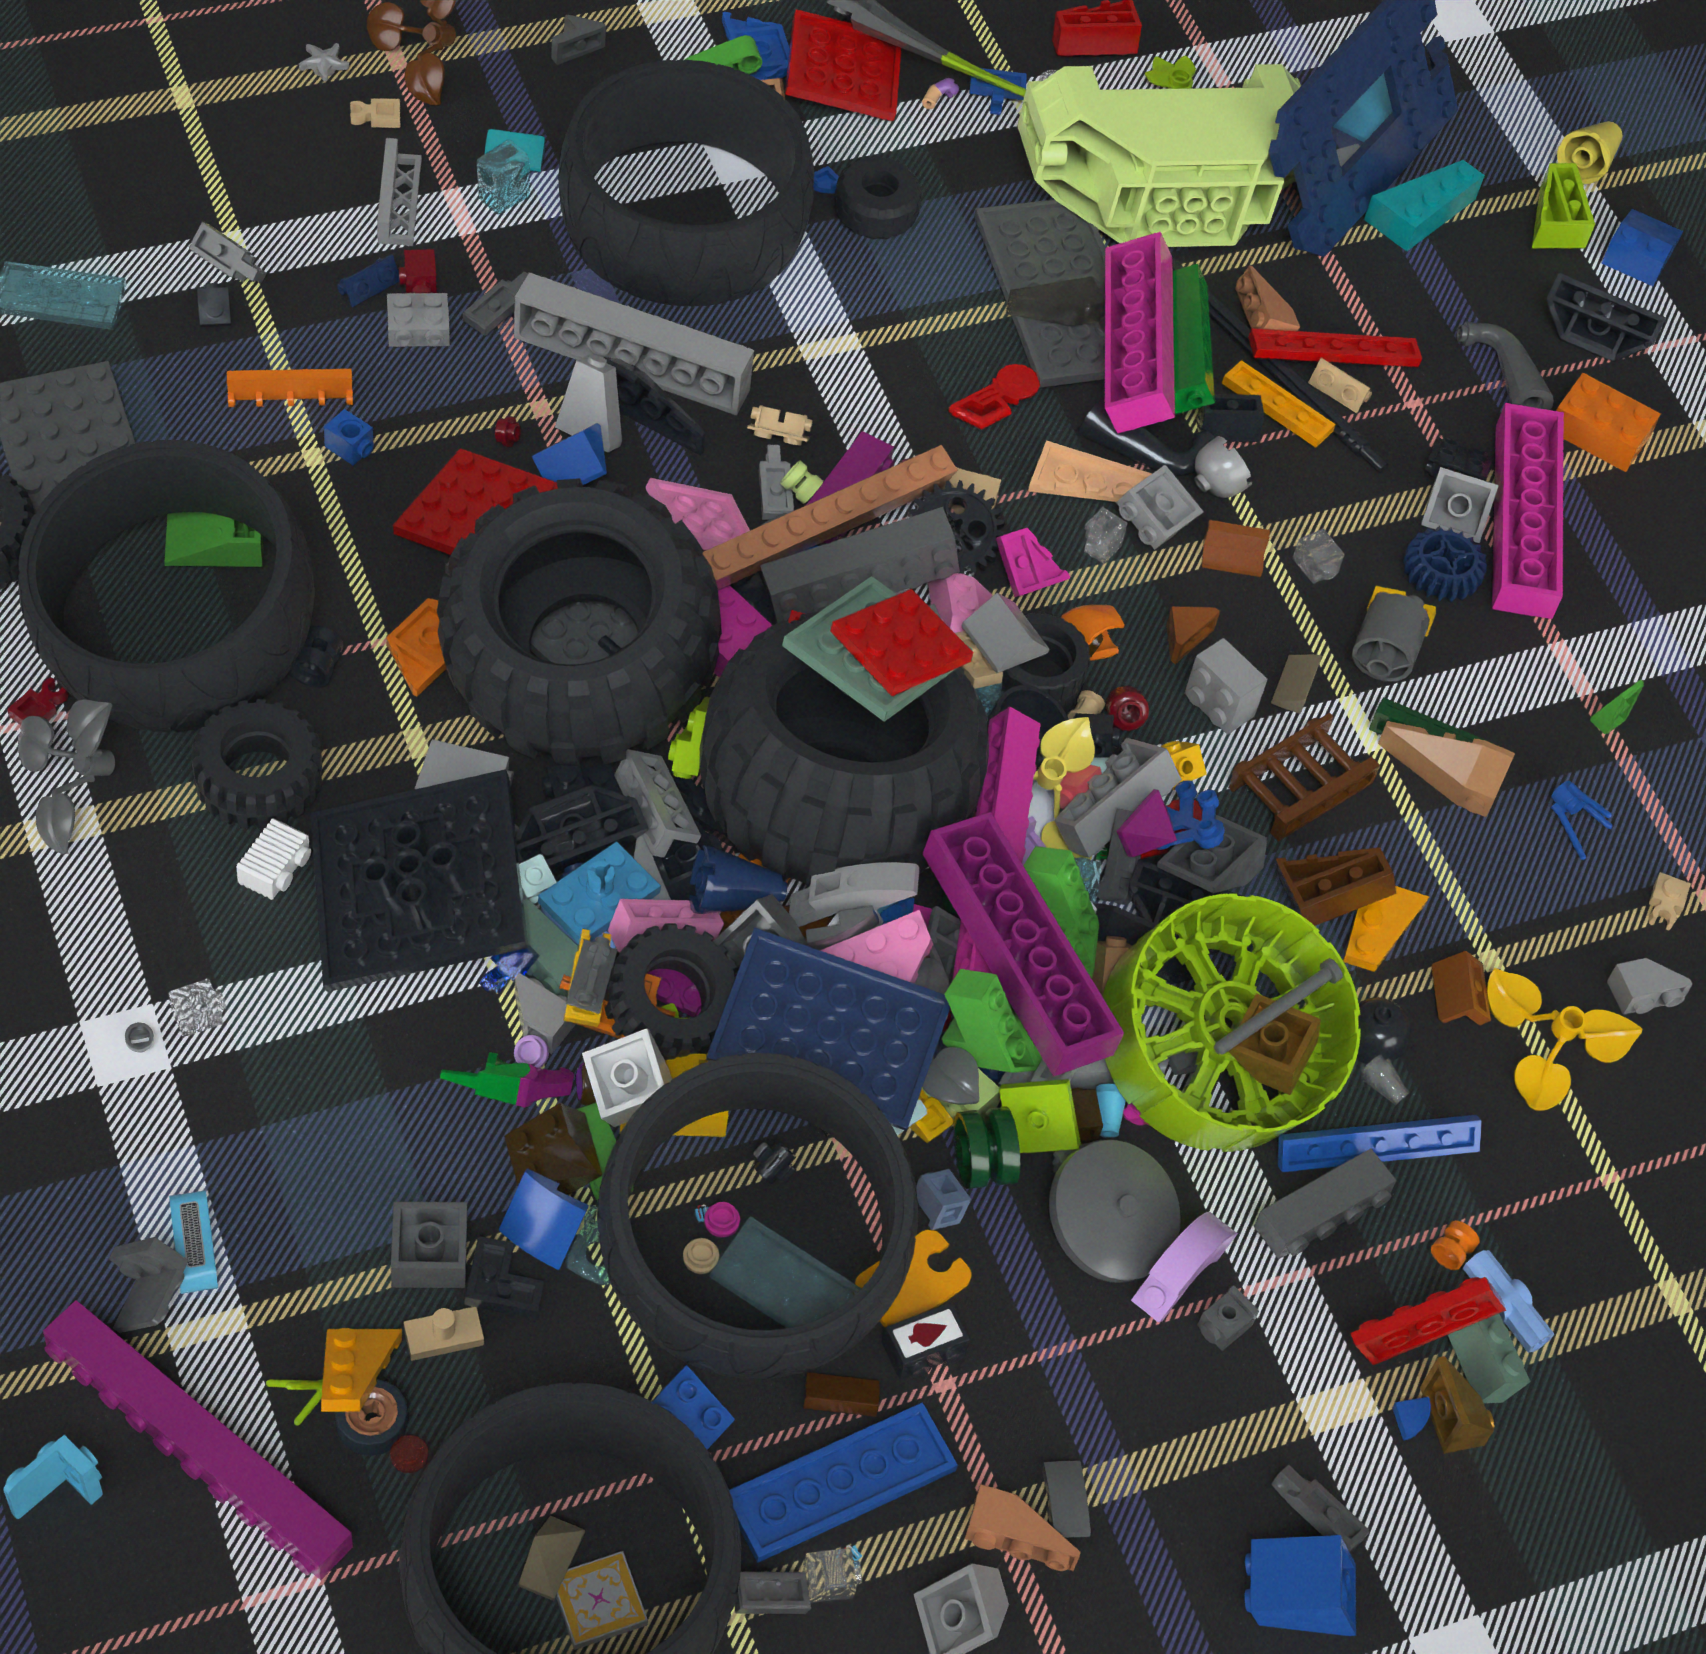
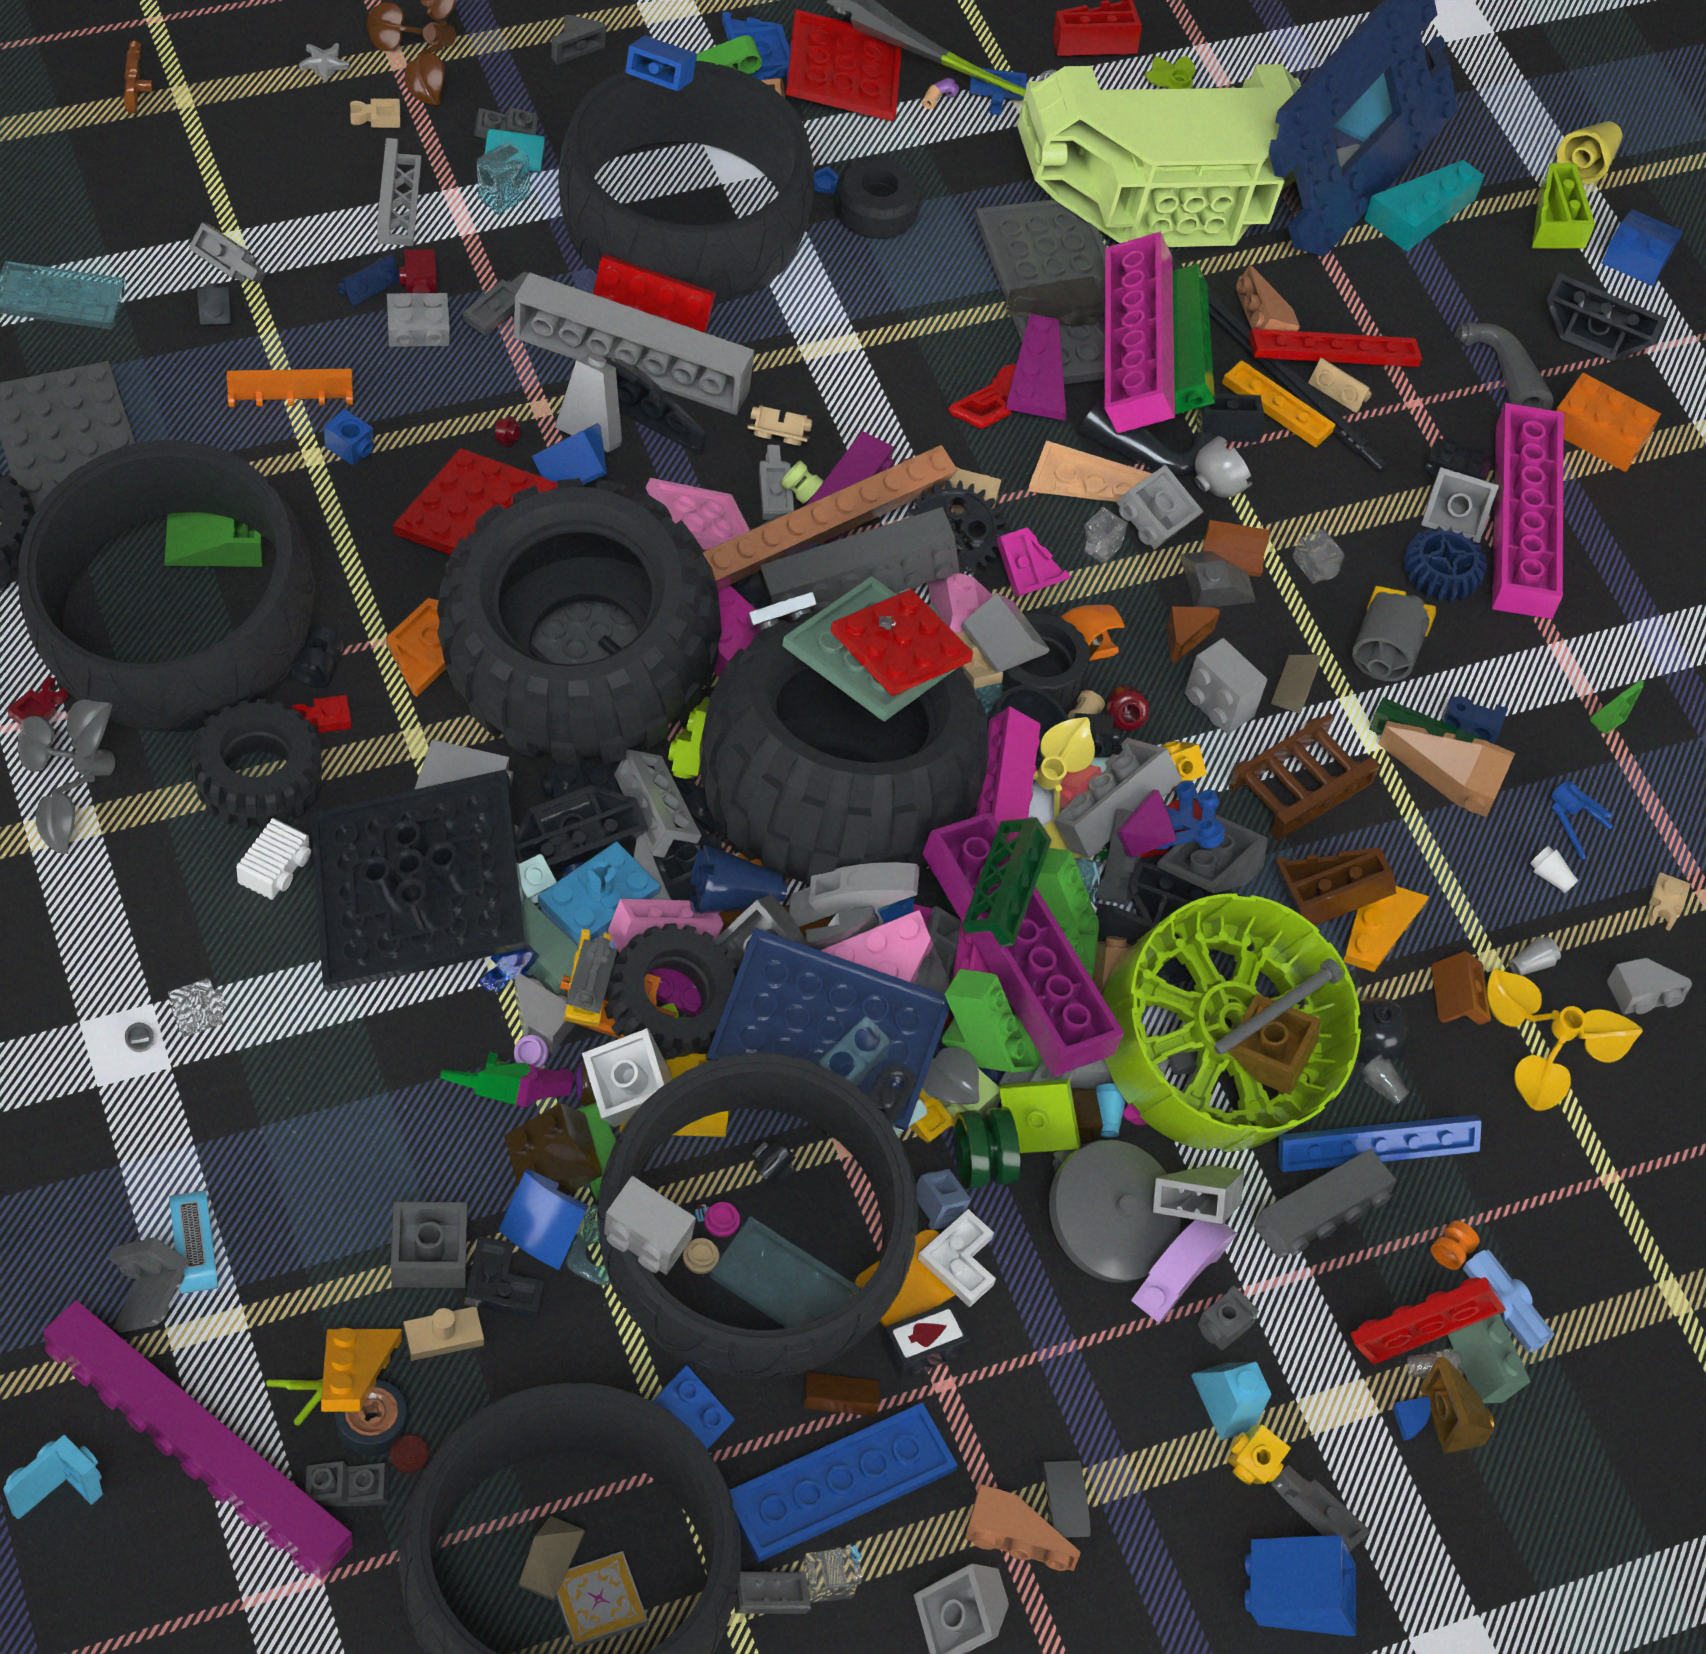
none -> dark orange piece [124,40,153,113]
none -> red plate [291,695,351,733]
none -> dark grey slope [305,1461,389,1506]
none -> dark grey slope [474,107,537,139]
none -> red plate [593,254,716,333]
none -> light grey brick [604,1176,696,1275]
none -> blue brick [625,35,697,91]
none -> plate [746,592,817,634]
none -> clear light blue piece [817,1016,892,1087]
none -> black plate [868,1065,915,1127]
none -> dark grey piece [879,616,896,630]
none -> white plate [918,1209,996,1307]
none -> dark green fence [962,817,1052,947]
none -> magenta wing [1006,314,1066,421]
none -> light grey slope [1153,1165,1245,1224]
none -> flat silver slope [1181,551,1255,607]
none -> medium azure slope [1191,1362,1272,1440]
none -> yellow brick [1226,1425,1291,1485]
none -> clear cone [1407,1348,1462,1379]
none -> dark blue leg [1442,696,1508,744]
none -> light grey cone [1509,936,1561,976]
none -> white cone [1530,846,1579,894]

